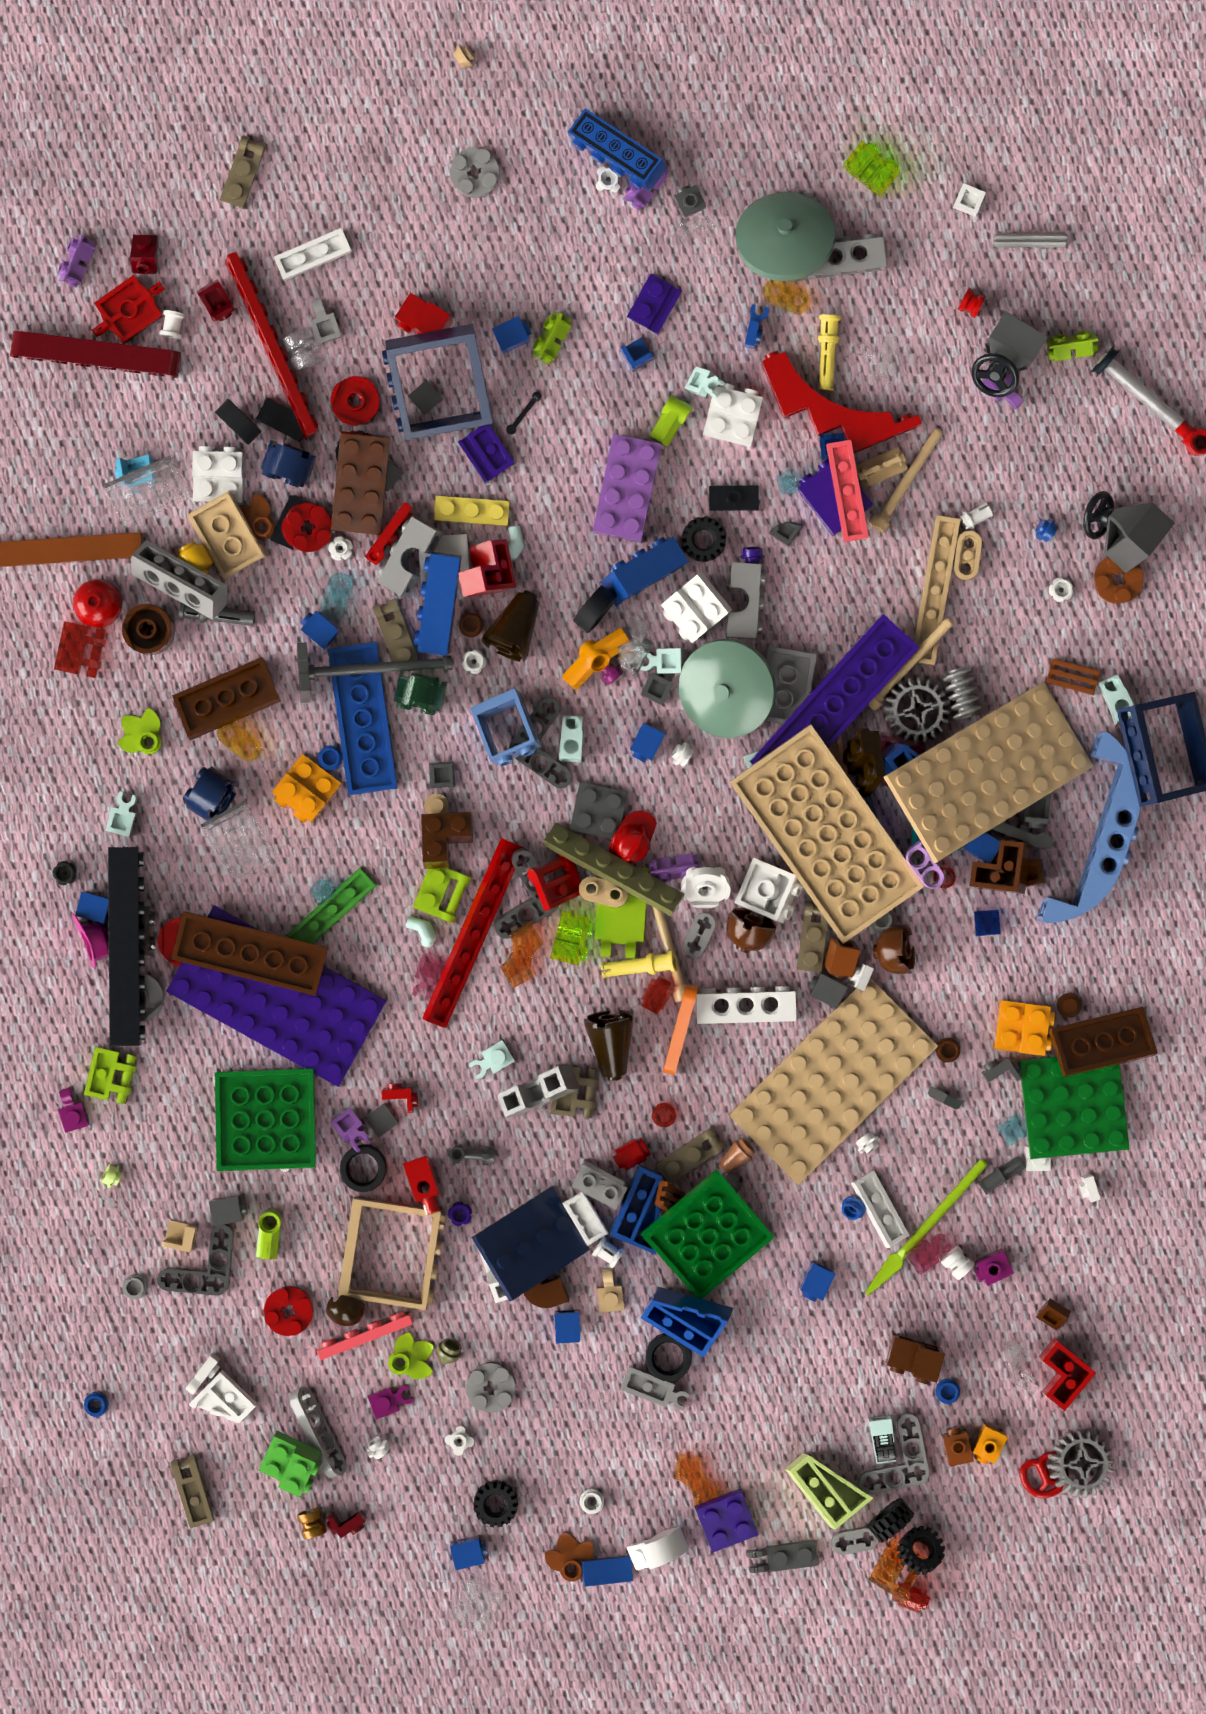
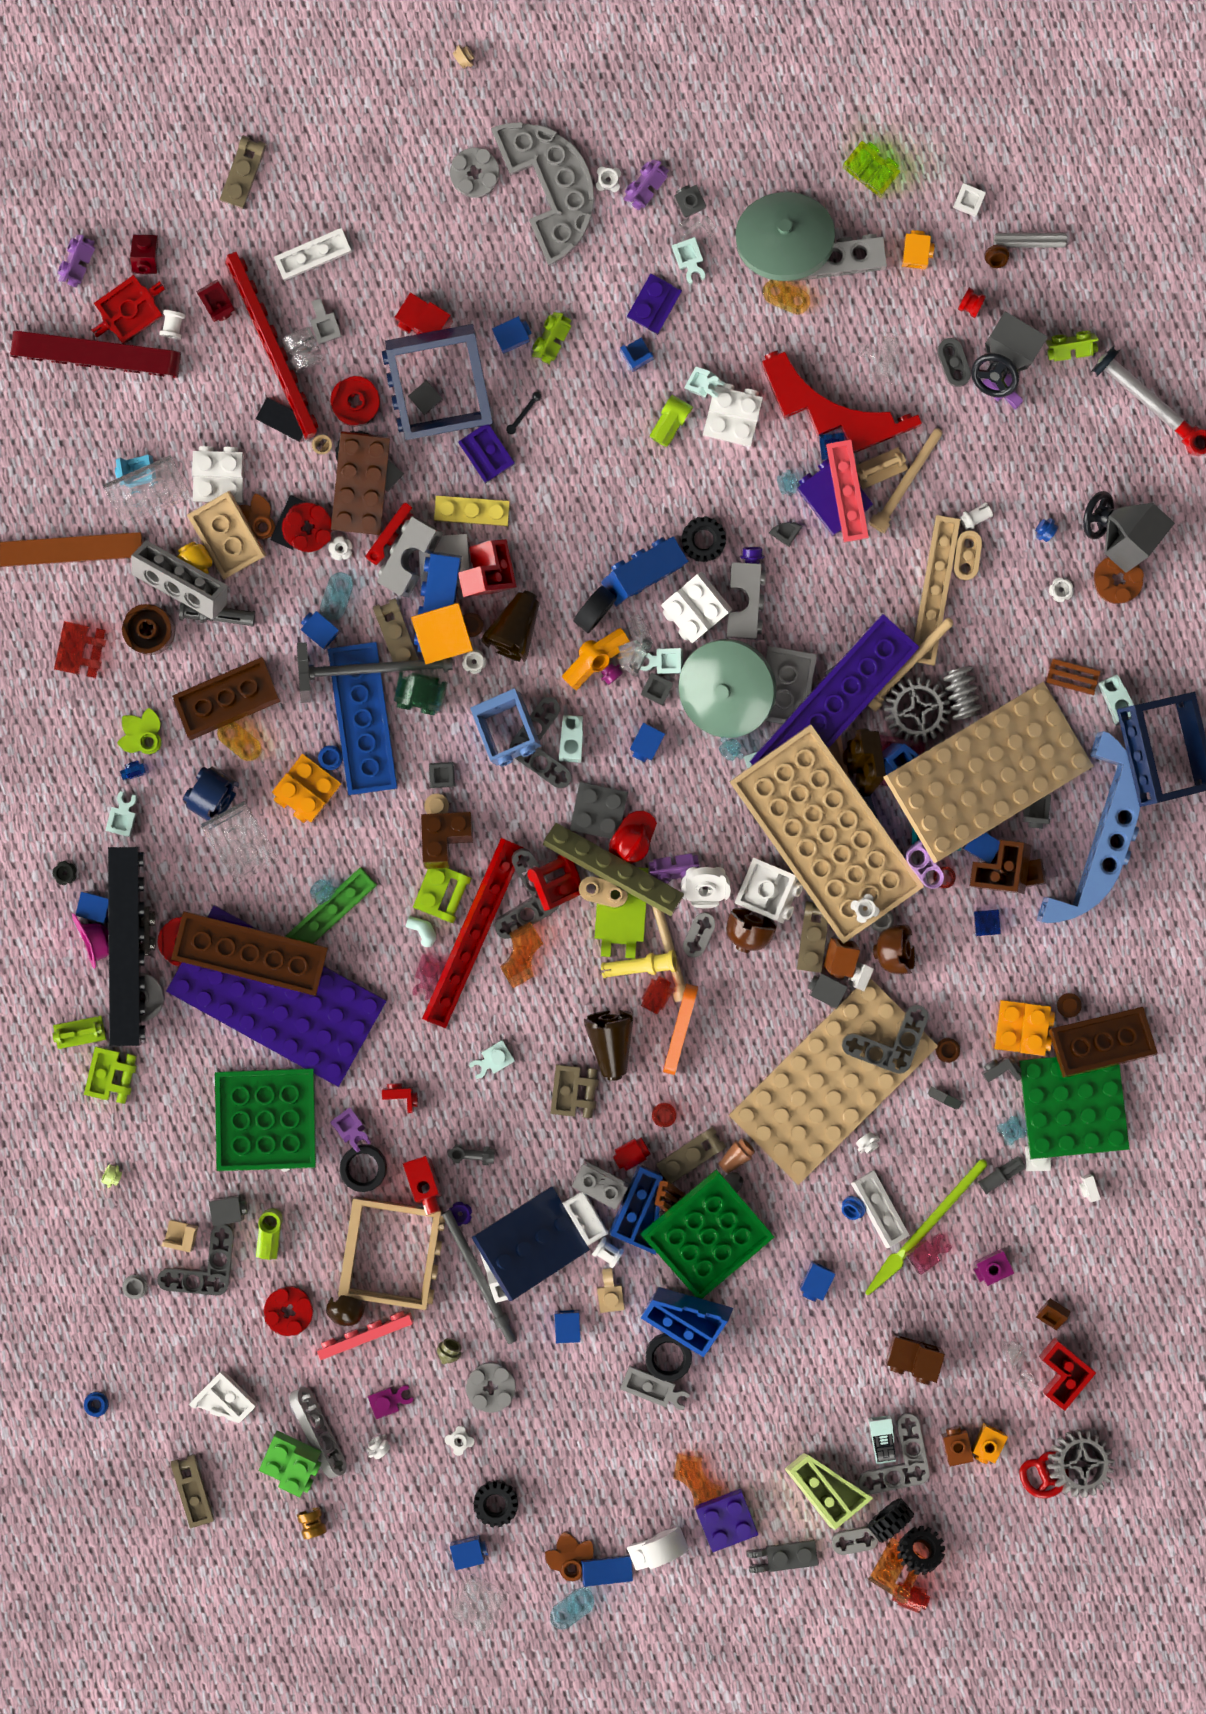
magenta plate [58,1087,89,1133] -> none
red cylinder [73,579,122,628] -> none
white plate [185,1353,220,1394] -> none
black tyre [215,399,262,445] -> none
dark blue brick [261,440,317,487] -> none
dark red bracket [327,1510,367,1538] -> none
dark grey tile [364,1103,399,1138] -> none
lime plate [388,1332,434,1379] -> none
light grey arch [497,1066,580,1117] -> none
light aqua arm [508,526,524,561] -> none
reddish brown brick [524,1276,569,1308] -> none
clear neon green brick [550,910,595,966] -> none
blue brick [568,108,667,192] -> none
white plate [580,1489,604,1514] -> none
medium lavender brick [593,434,662,543] -> none
white plate [671,742,693,766] -> none
white brick [696,986,796,1024] -> none
black plate [709,485,759,511] -> none
blue plate [744,304,769,349] -> none
light yellow pin [818,315,841,391] -> none
blue plate [935,1379,960,1404] -> none
white wheel [940,1245,975,1280] -> none
dark grey hinge [991,820,1054,850] -> none
none -> lime hinge [52,1016,106,1049]
none -> clear blue plate [120,760,149,781]
none -> tan hinge [312,435,332,455]
none -> light orange tile [411,602,474,664]
none -> dark grey bar [442,1210,517,1344]
none -> light grey plate [491,122,594,266]
none -> clear light blue plate [550,1588,594,1629]
none -> light aqua plate [671,237,705,285]
none -> clear light blue plate [719,736,744,761]
none -> dark grey beam [841,1005,928,1074]
none -> white plate [850,894,880,923]
none -> light orange brick [902,230,935,269]
none -> dark grey plate [937,338,971,387]
none -> reddish brown plate [984,245,1009,268]

